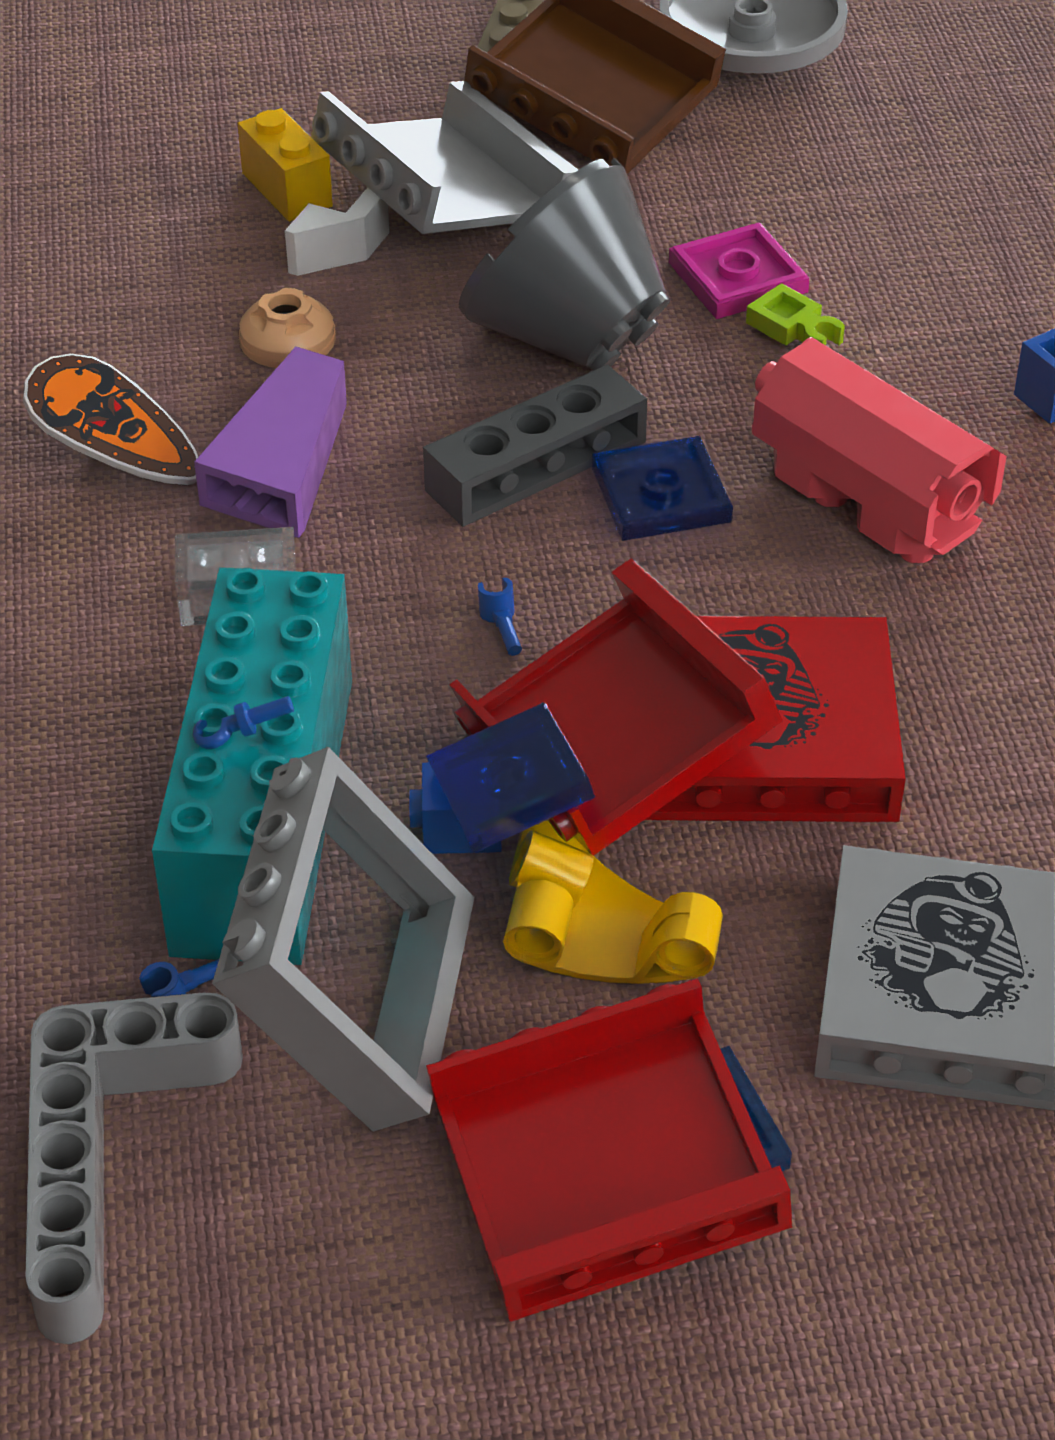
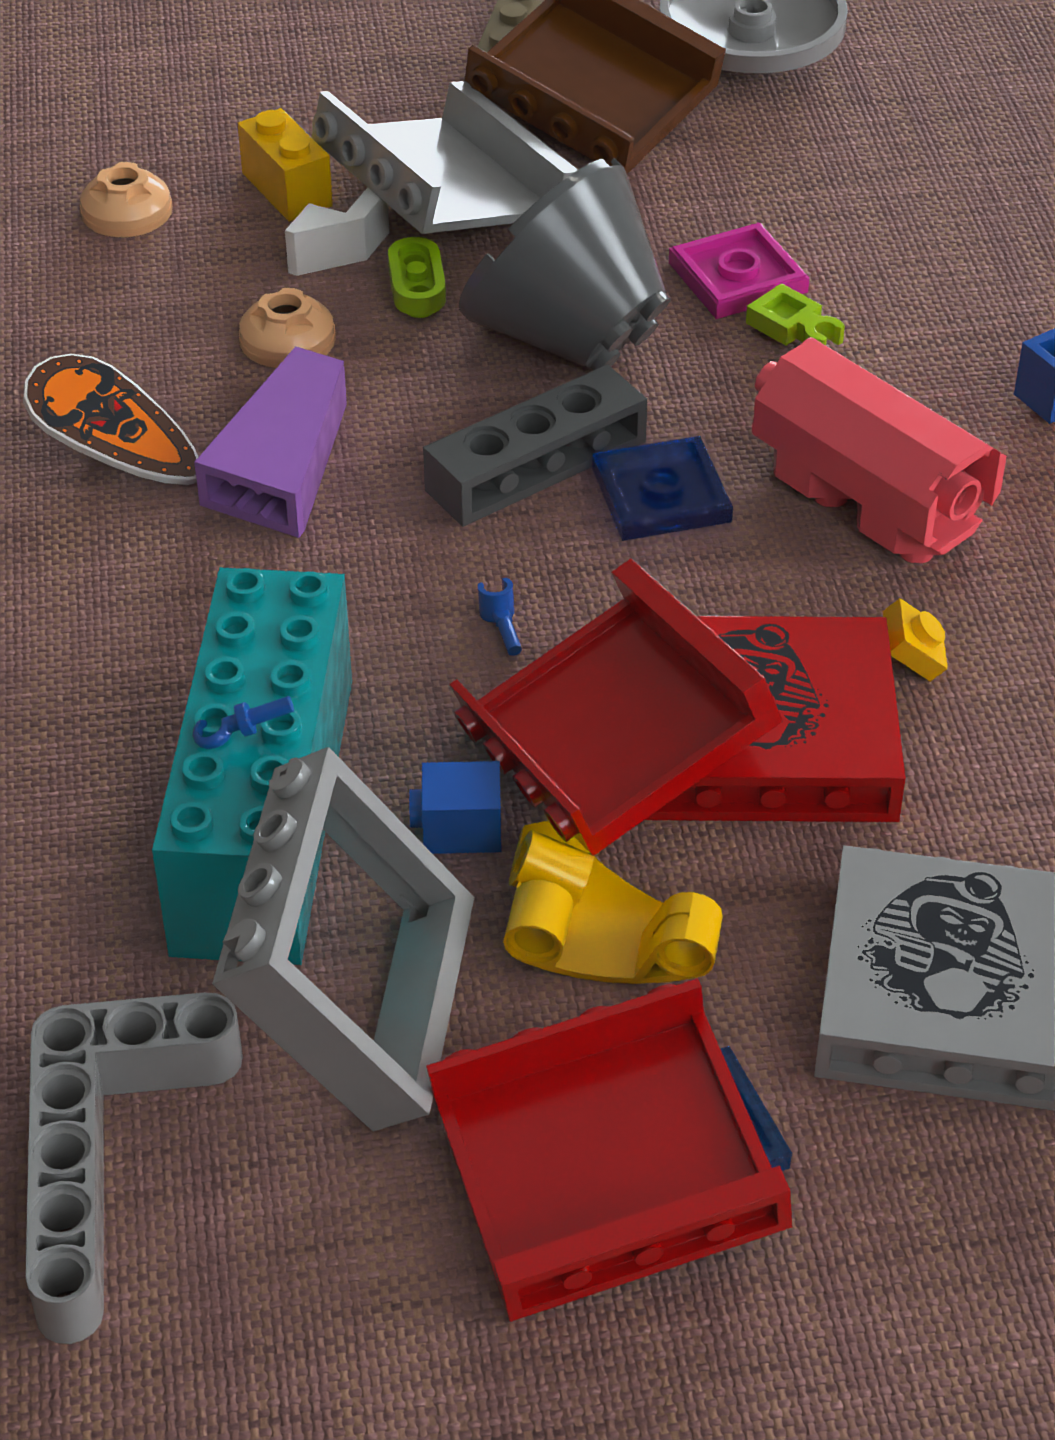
blue hand [139,959,219,997] -> none
clear brick [175,527,298,626] -> none
clear blue tile [426,702,595,853] -> none
none -> light nougat piece [80,162,173,237]
none -> lime plate [388,237,446,318]
none -> yellow plate [882,598,948,682]

